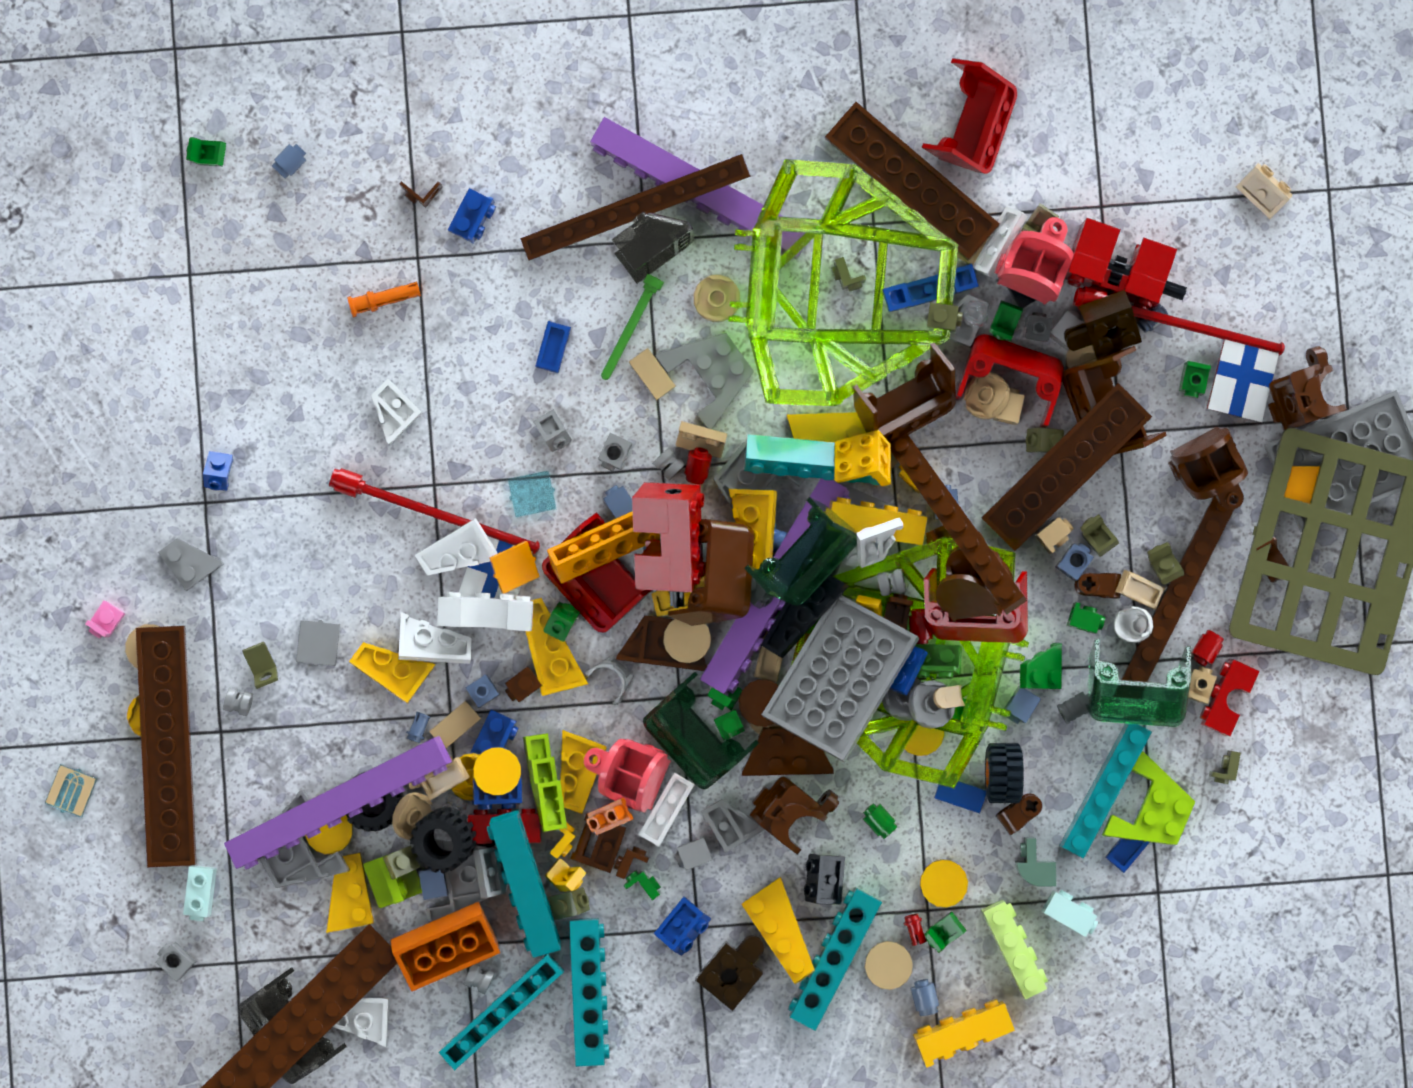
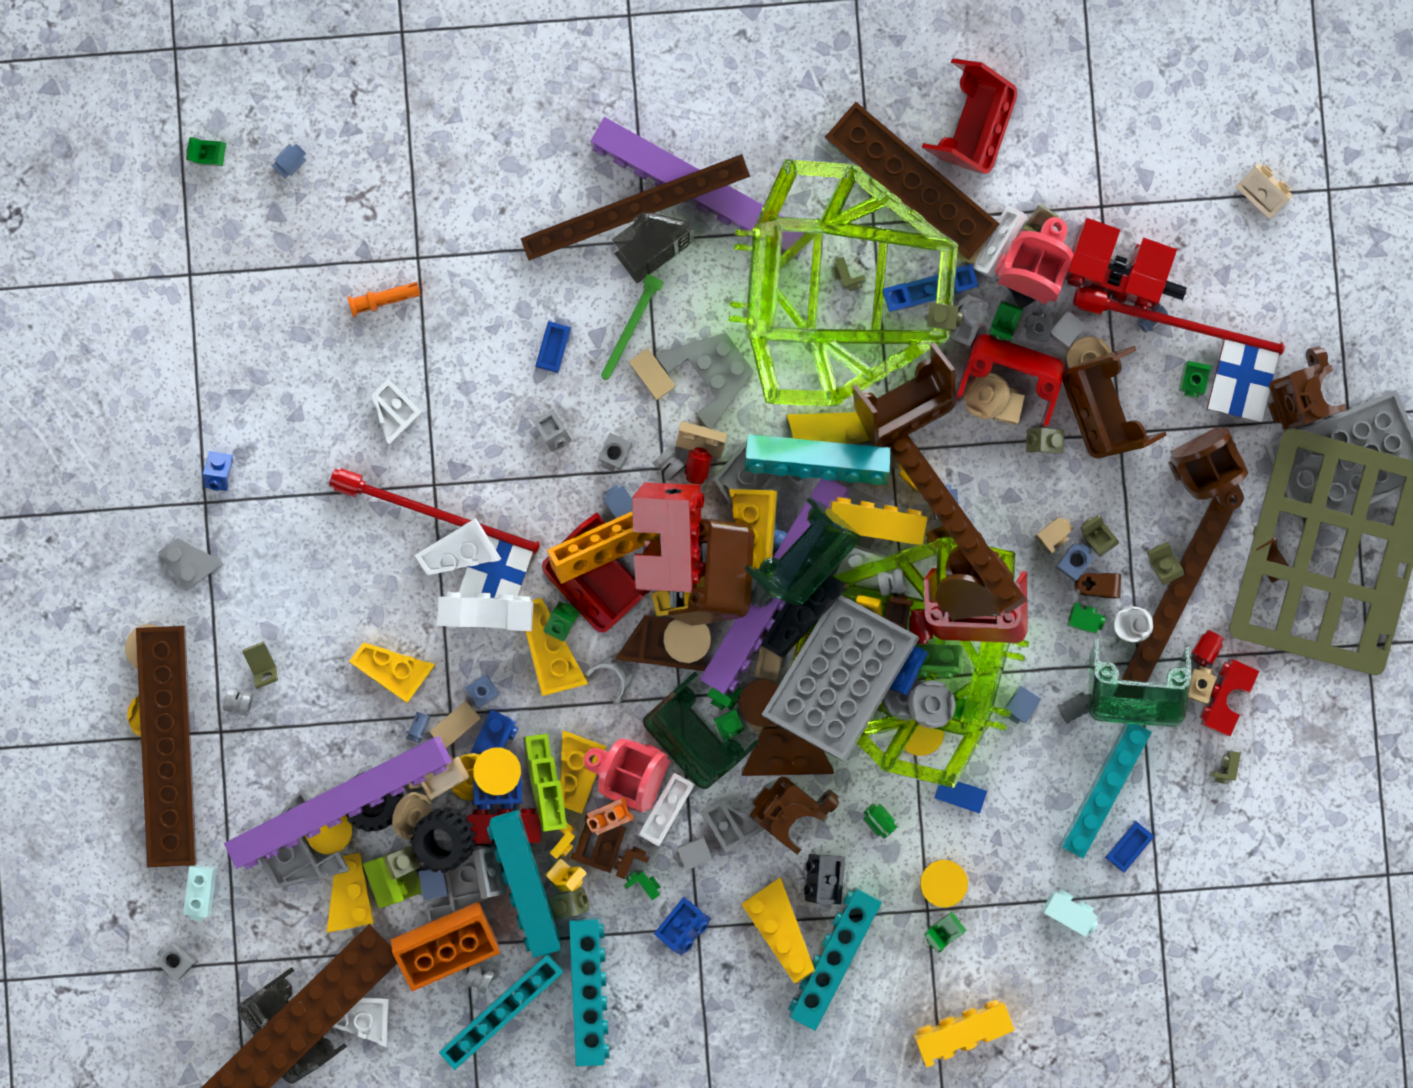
piece [45,764,98,818] -> none
bright pink bracket [85,600,125,639] -> none
light grey piece [296,620,340,666] -> none
white wing [398,612,472,664] -> none
reddish brown bracket [399,181,443,208] -> none
blue bracket [448,188,496,244] -> none
light orange piece [489,541,540,594] -> none
reddish brown bracket [505,666,543,703] -> none
clear light blue piece [508,471,556,517] -> none
tan tile [694,275,740,322] -> none
dark brown brick [695,935,764,1011] -> none
yellow bracket [834,430,891,487] -> none
white wing [856,517,904,568] -> none
tan tile [864,941,913,990] -> none
red pin [904,913,927,946] -> none
sand blue brick [910,979,939,1016] -> none
tan piece [933,685,965,709] -> none
reddish brown plate [981,383,1152,551] -> none
yellowish green brick [981,900,1048,1000] -> none
black wheel [985,743,1024,803] -> none
reddish brown piece [996,793,1042,835] -> none
sand green brick [1015,837,1056,887] -> none
green wing [1020,643,1062,689] -> none
dark brown brick [1064,290,1142,358] -> none
lime wing [1102,751,1195,846] -> none
tan tile [1115,570,1165,610] -> none
light orange piece [1284,466,1320,504] -> none

